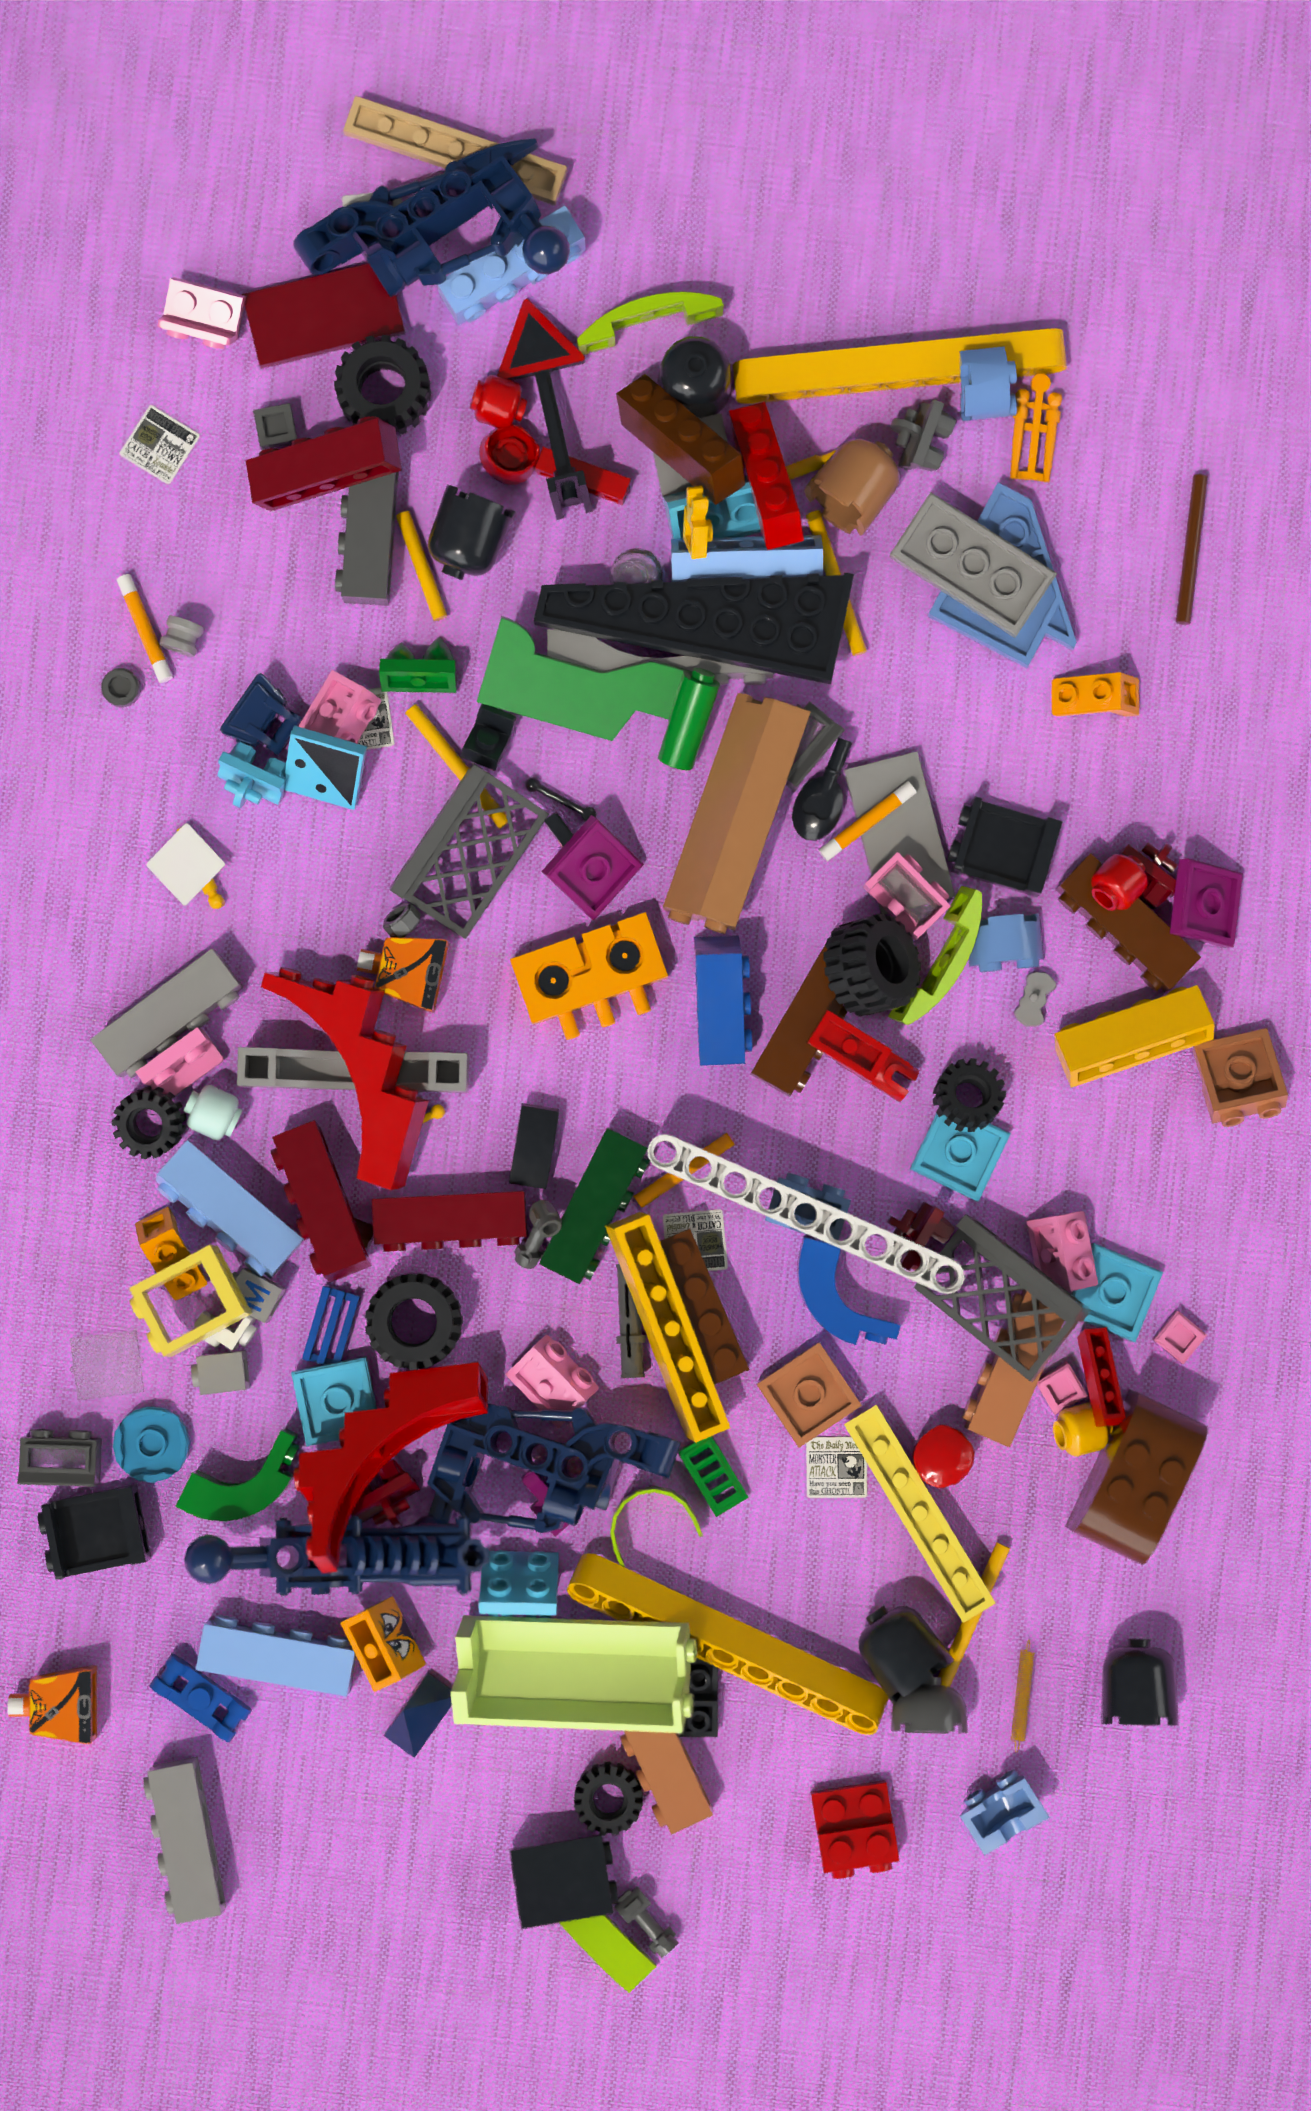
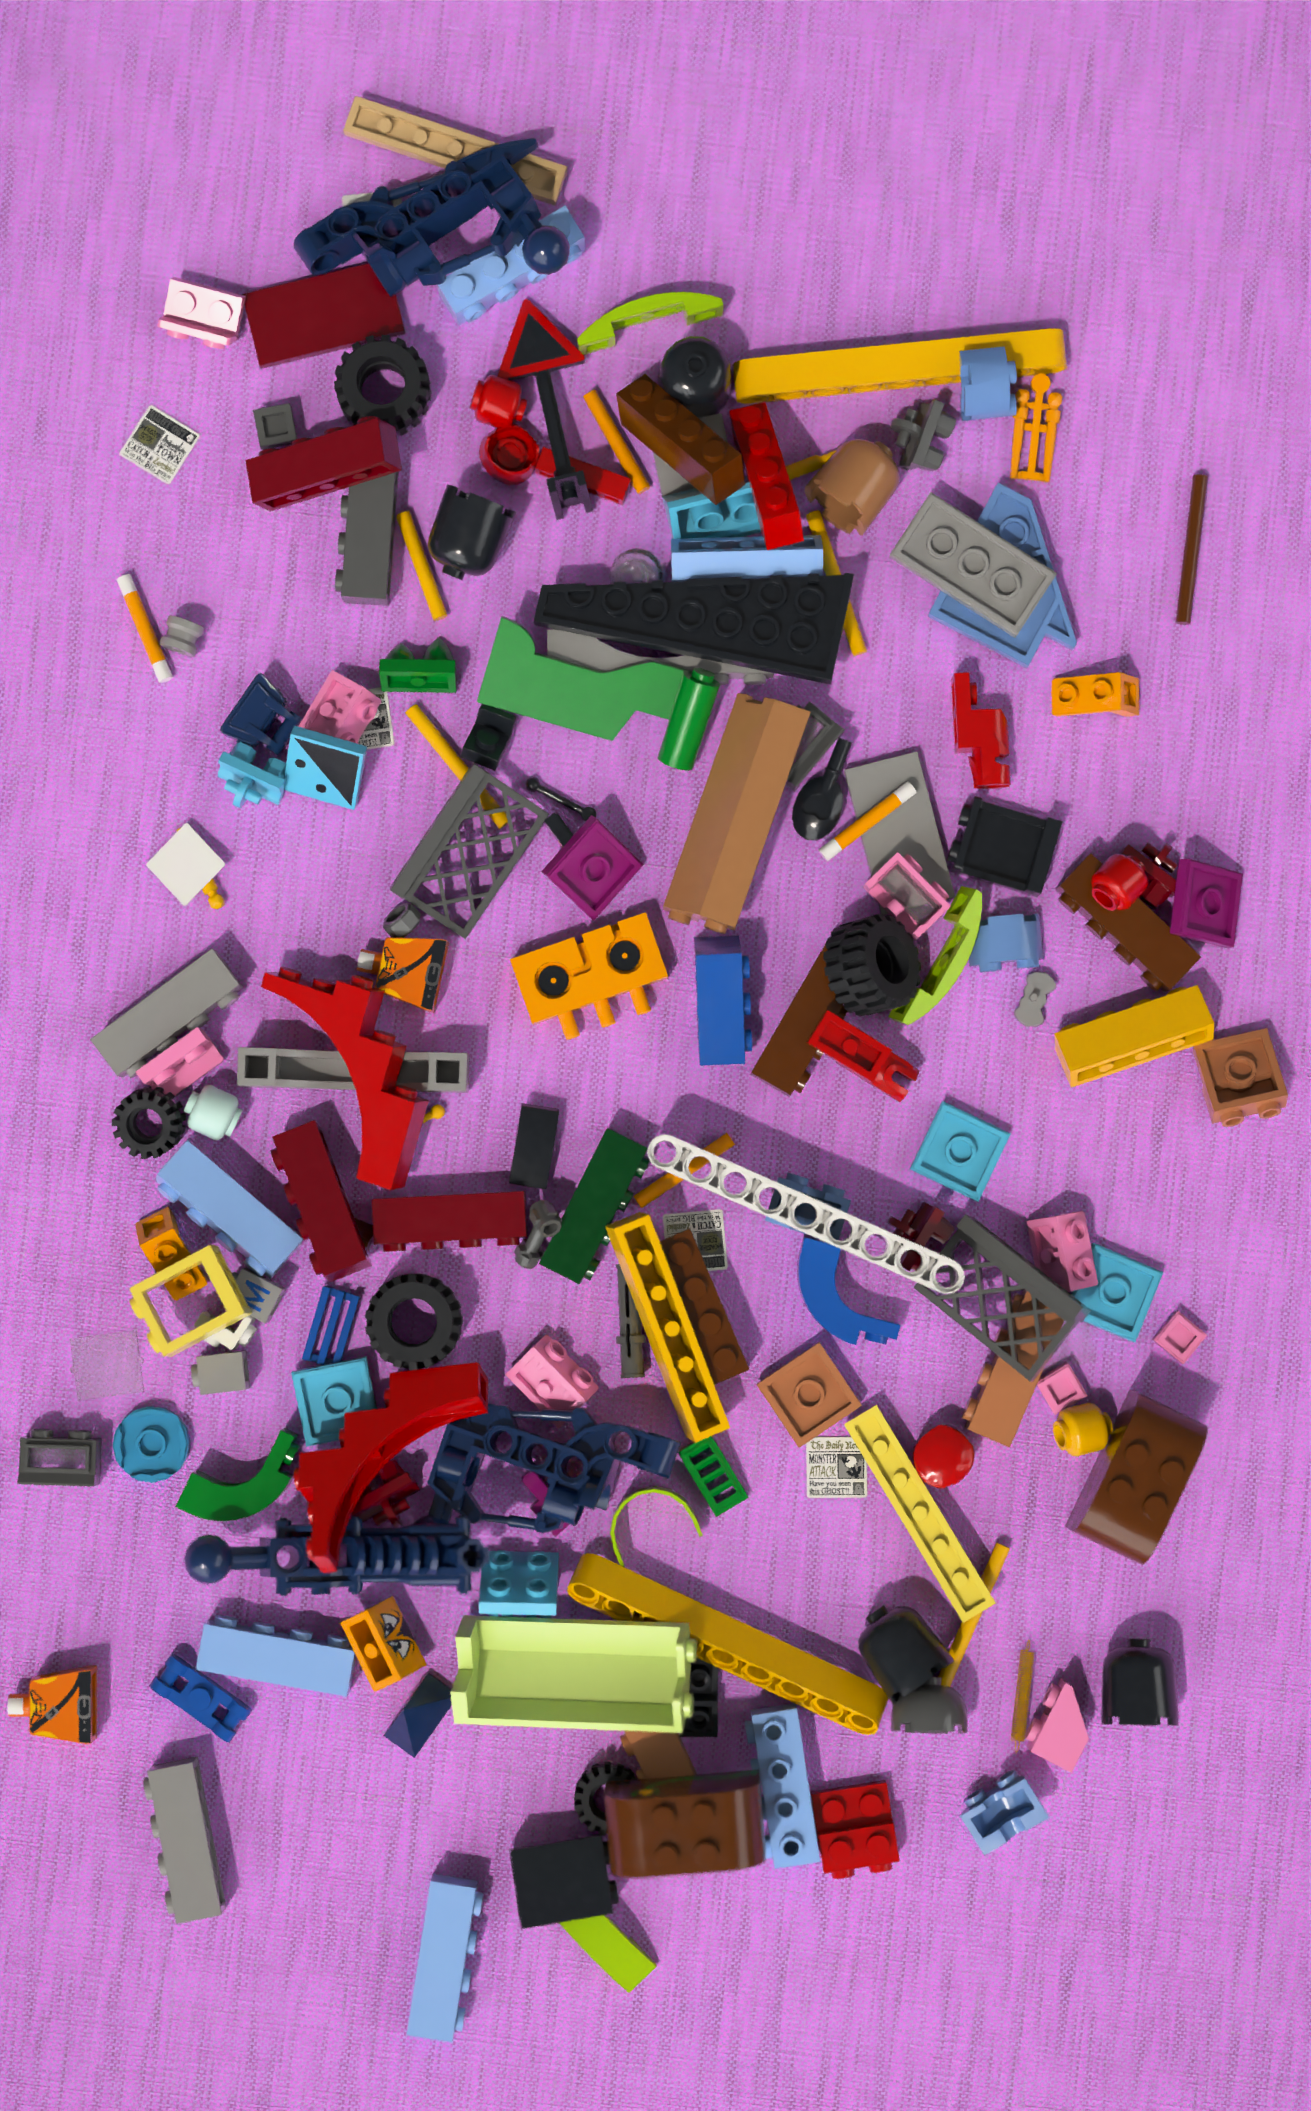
black panel [38,1484,151,1580] -> none
dark grey tile [101,668,141,708] -> none
dark grey bar [614,1886,679,1958] -> none
yellow plate [683,486,713,559] -> none
black tyre [933,1058,1006,1132] -> none
red piece [1077,1327,1126,1427] -> none
none -> light blue brick [407,1874,483,2042]
none -> light orange bar [583,390,651,494]
none -> reddish brown brick [604,1770,766,1878]
none -> light blue brick [745,1703,820,1869]
none -> red plate [951,672,1011,789]
none -> bright pink slope [1025,1678,1089,1773]

